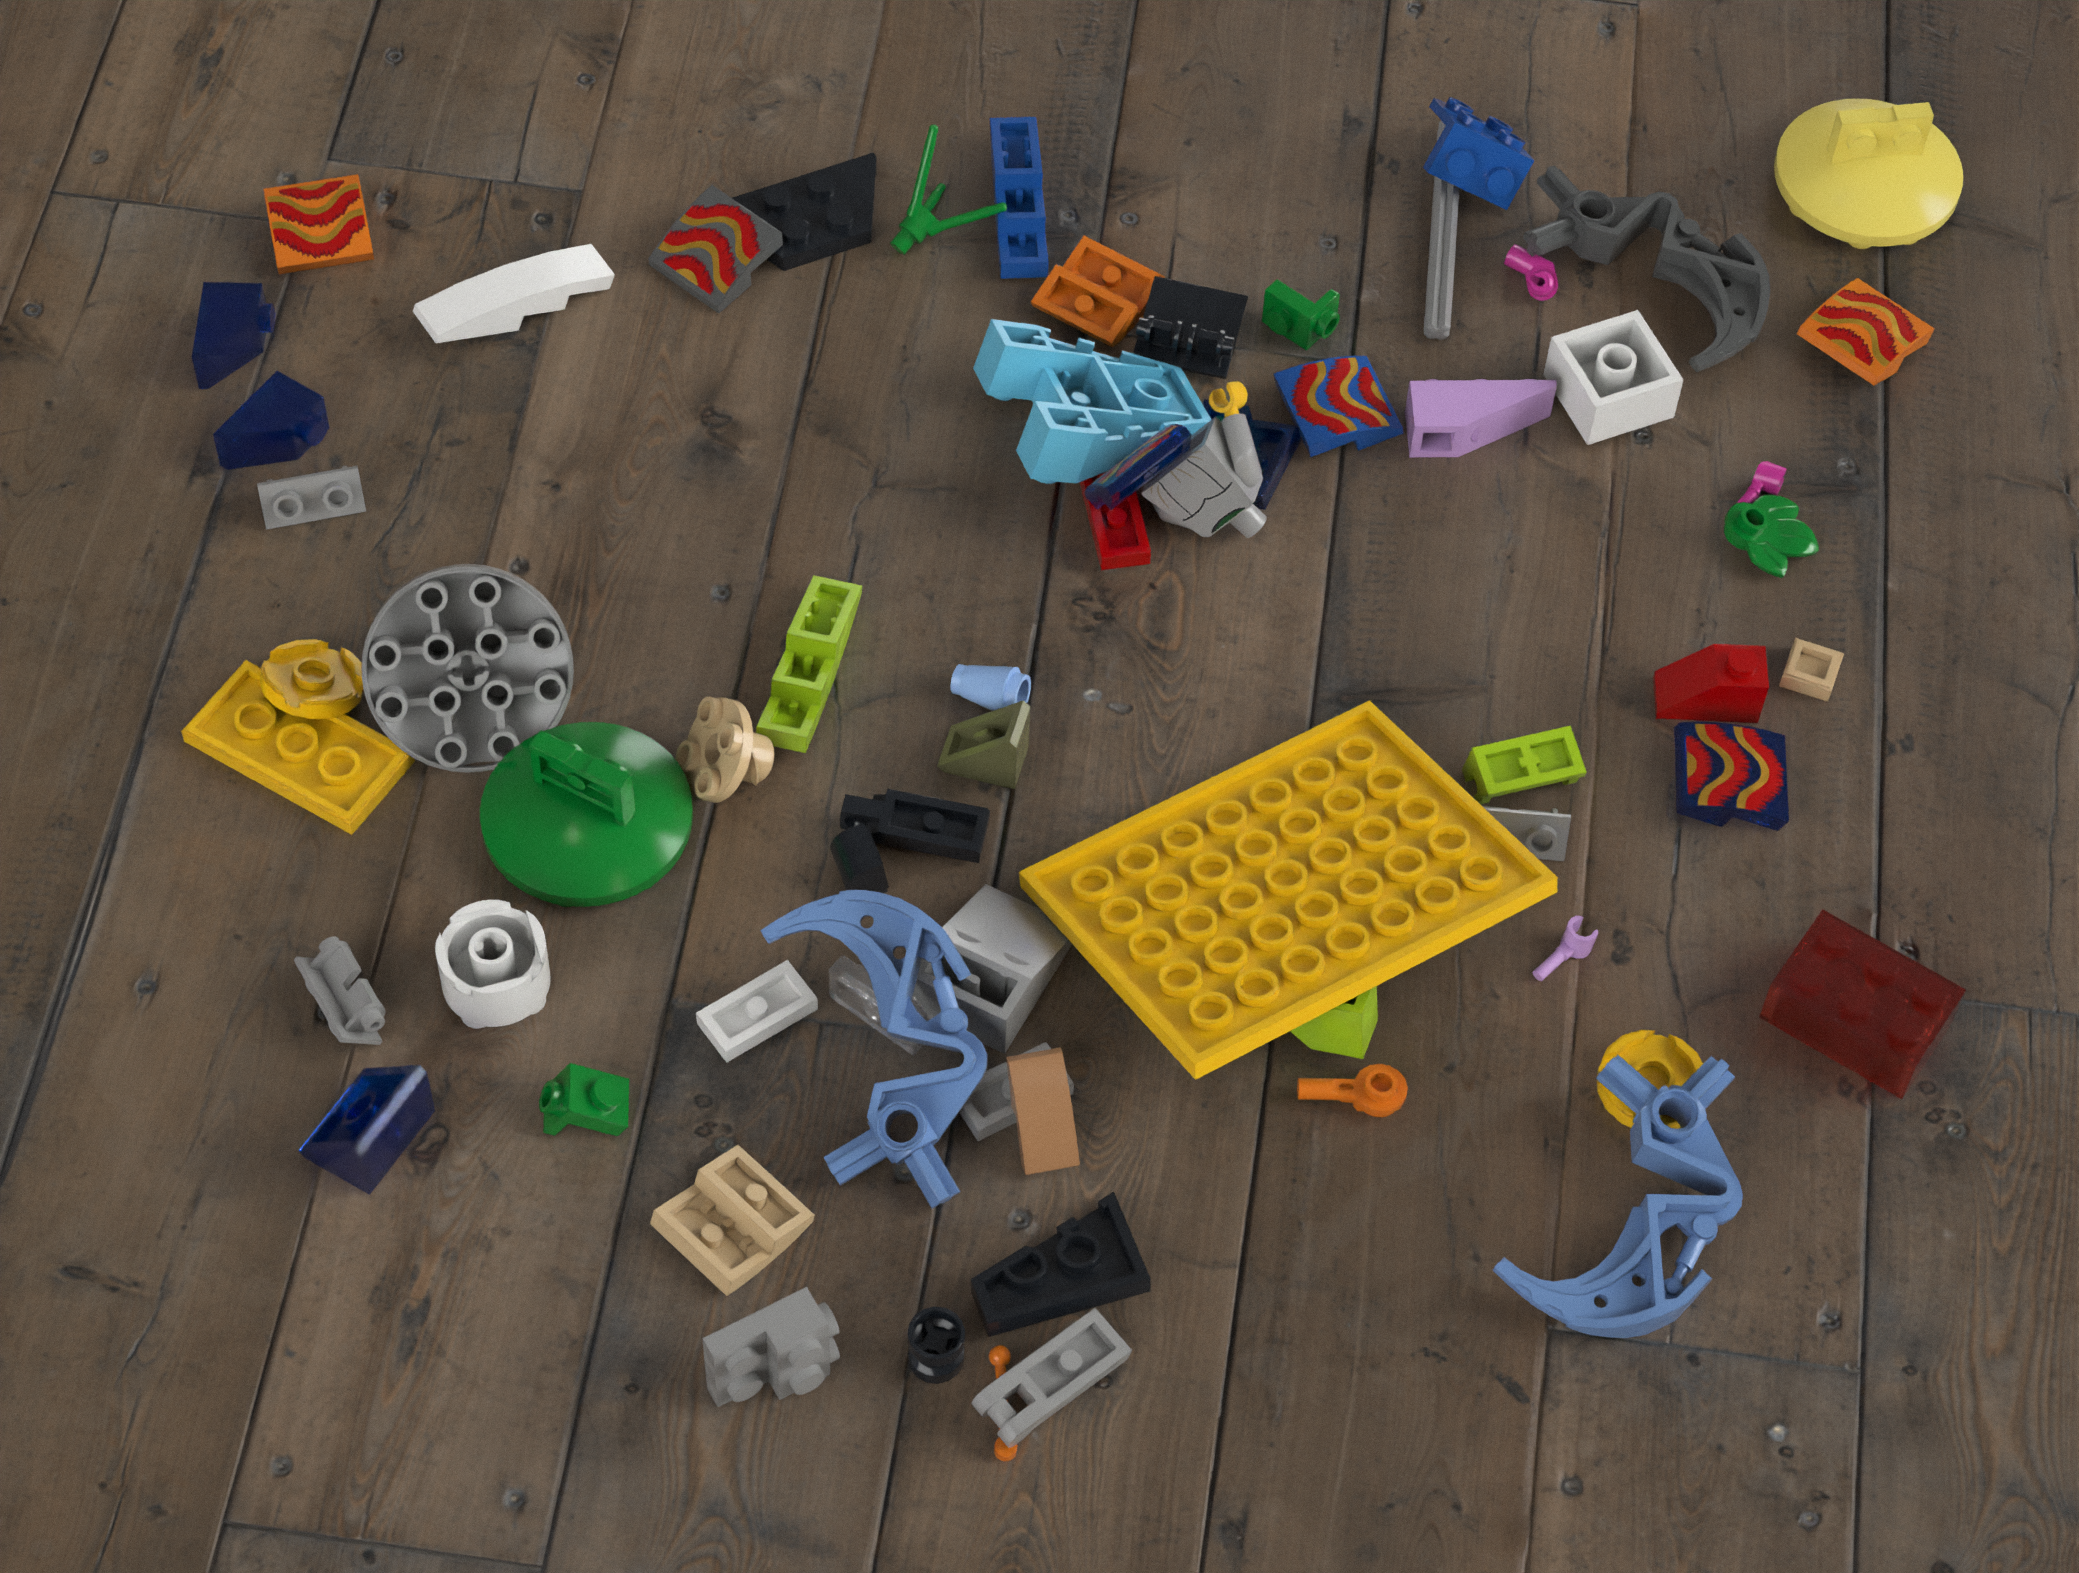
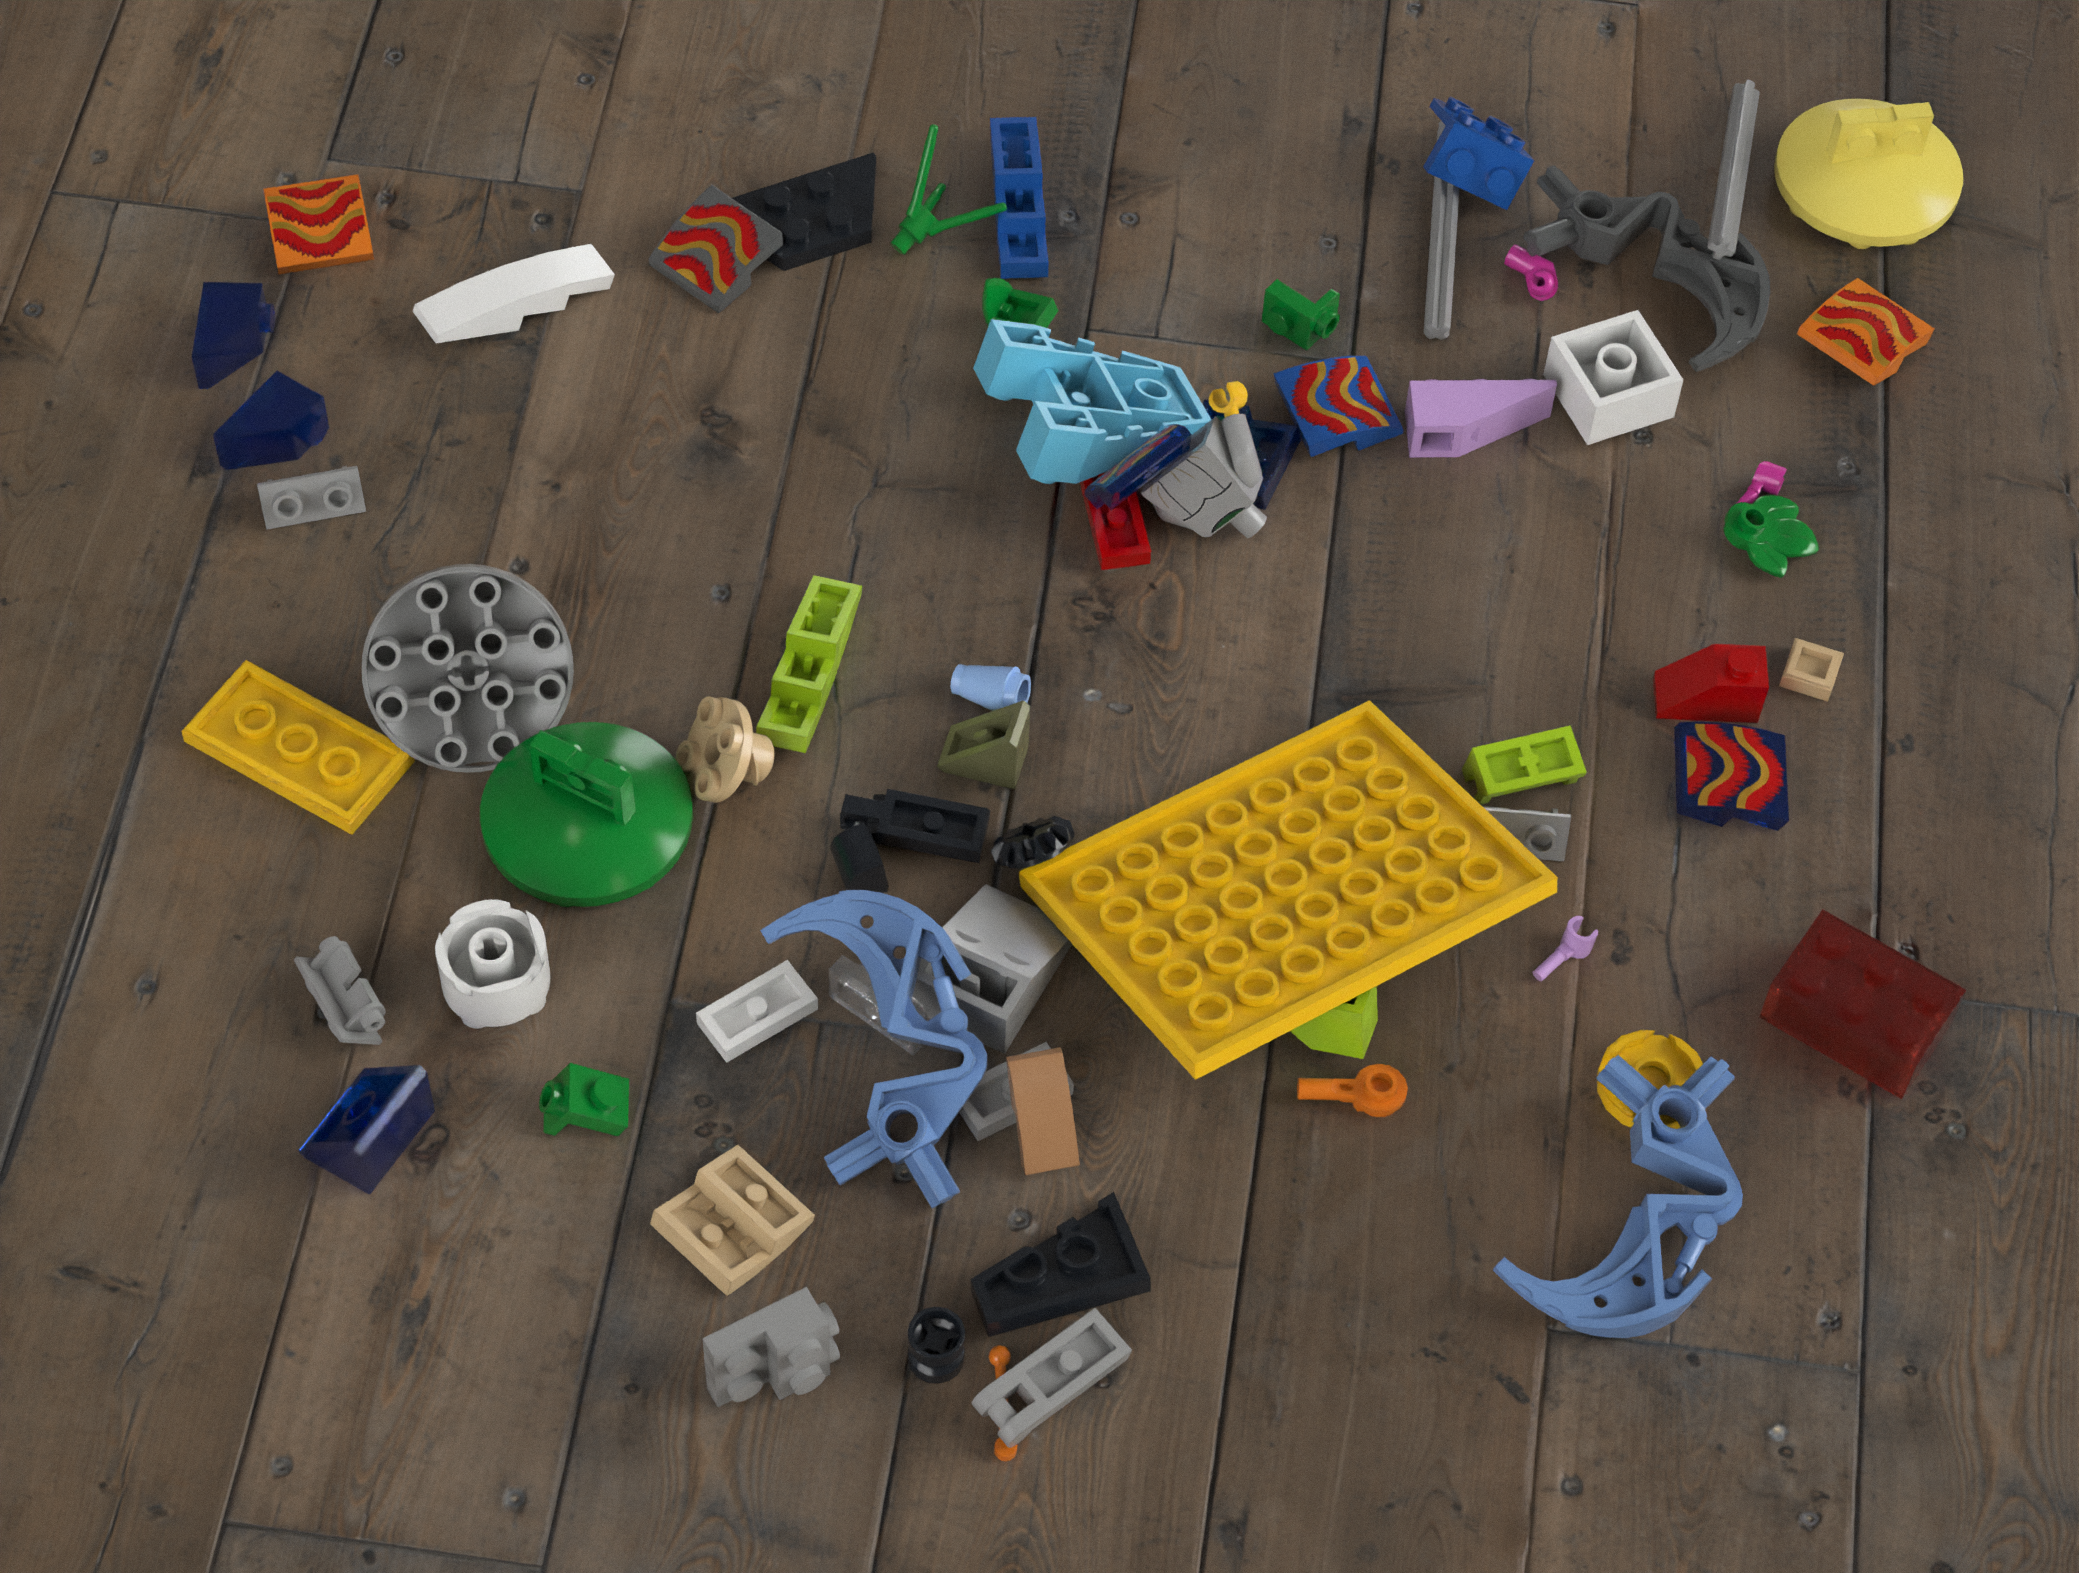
yellow tile [260,639,364,719] -> none
orange slope [1031,235,1165,348] -> none
black hinge [1133,276,1248,379] -> none
none -> green plate [982,278,1059,328]
none -> black gear [991,816,1075,869]
none -> light grey axle [1707,80,1760,260]

